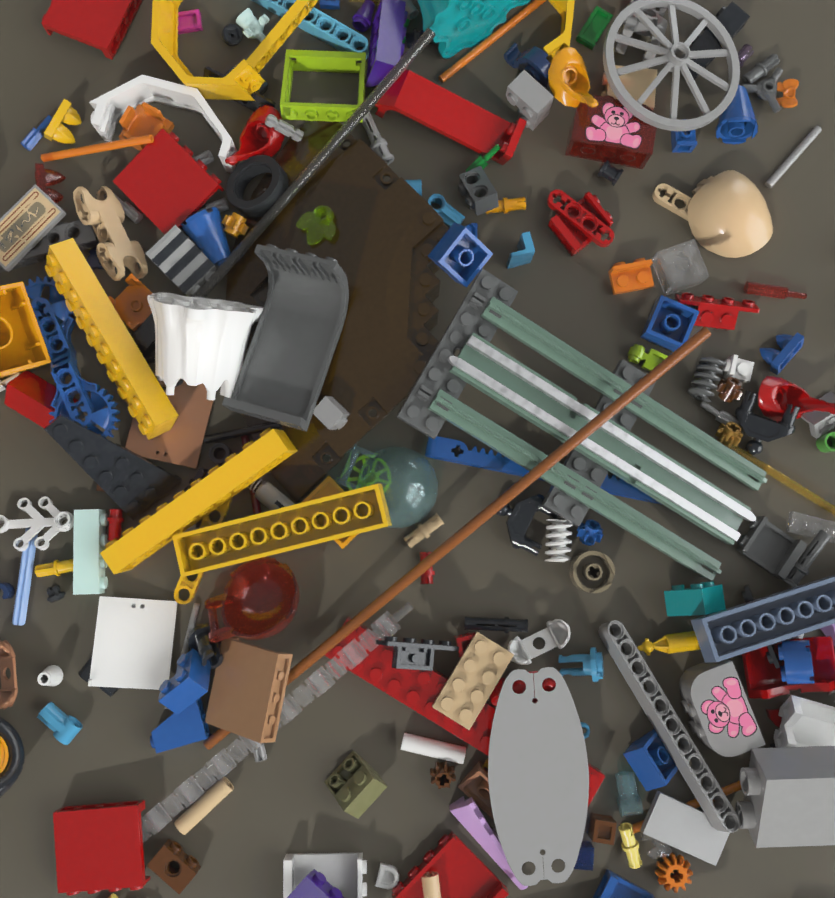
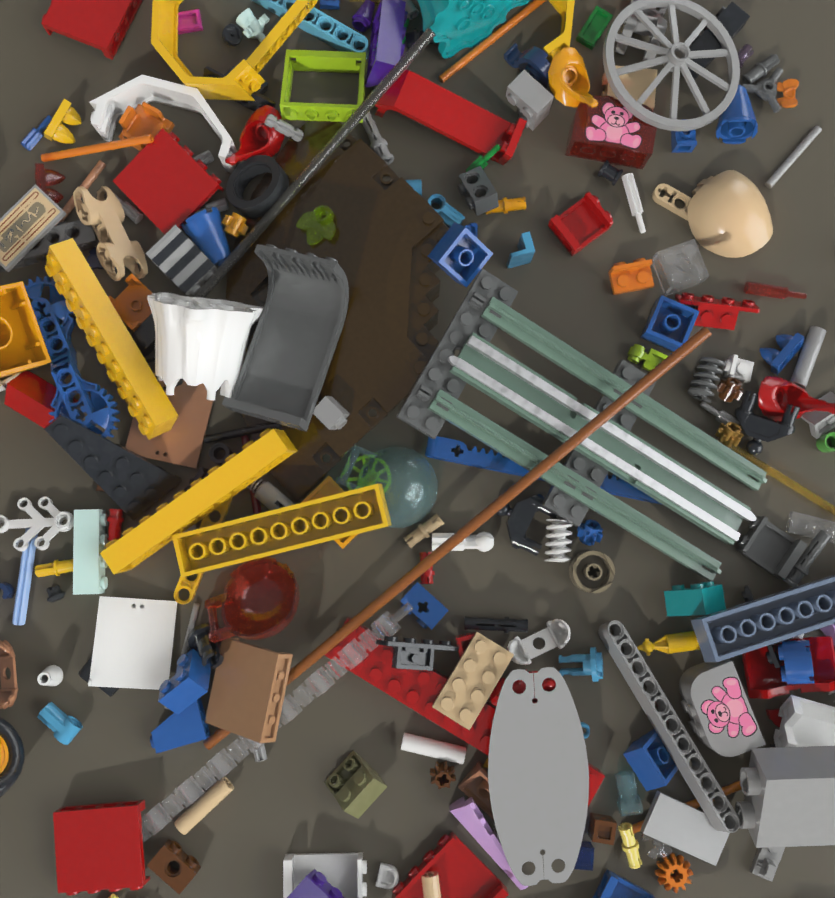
red beam [547,189,614,247] -> none
none -> nougat bar [55,160,106,226]
none -> blue brick [400,582,449,630]
none -> white piece [432,531,494,552]
none -> white axle [621,173,646,233]
none -> light grey hinge [750,847,785,882]
none -> light grey piece [790,326,826,389]

